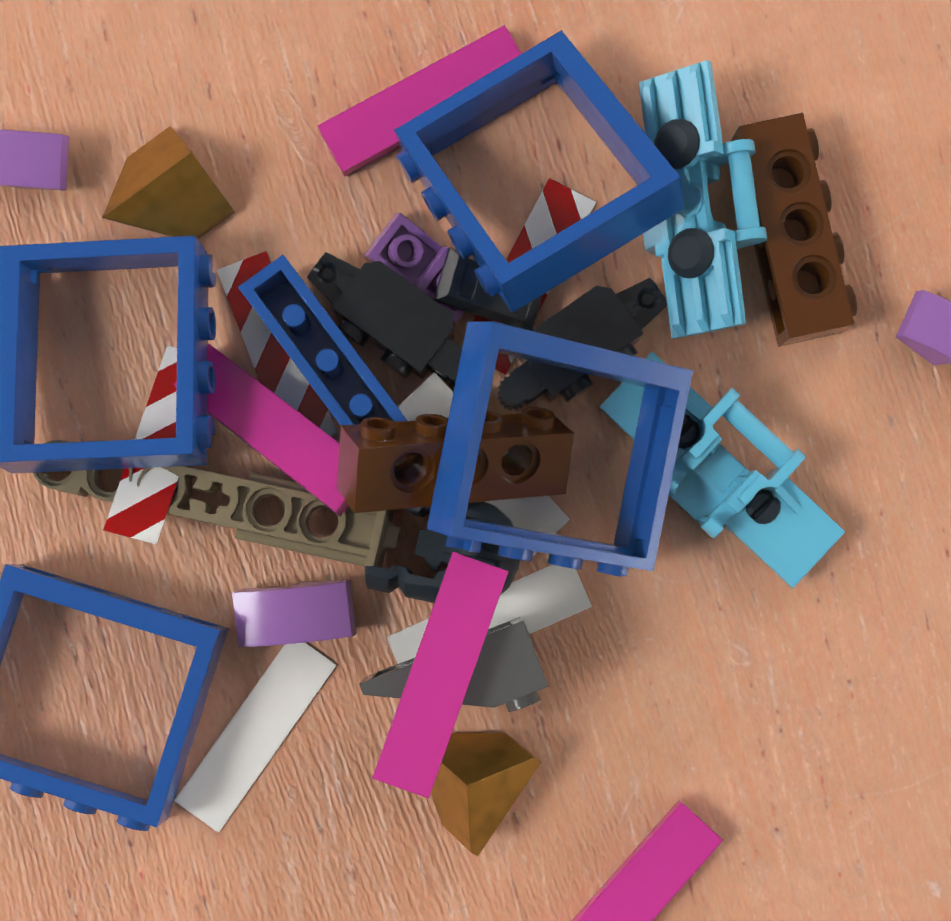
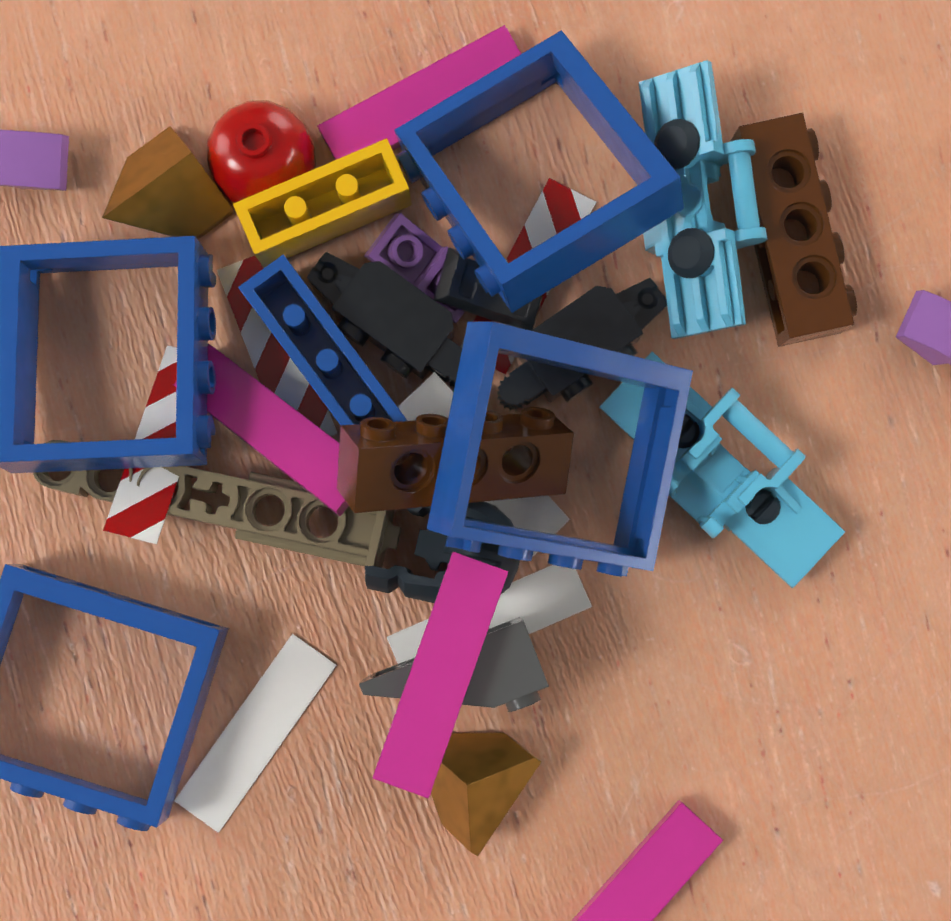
medium lavender slope [232,580,357,647] -> none
none -> red cylinder [207,100,316,203]
none -> yellow brick [233,138,412,268]

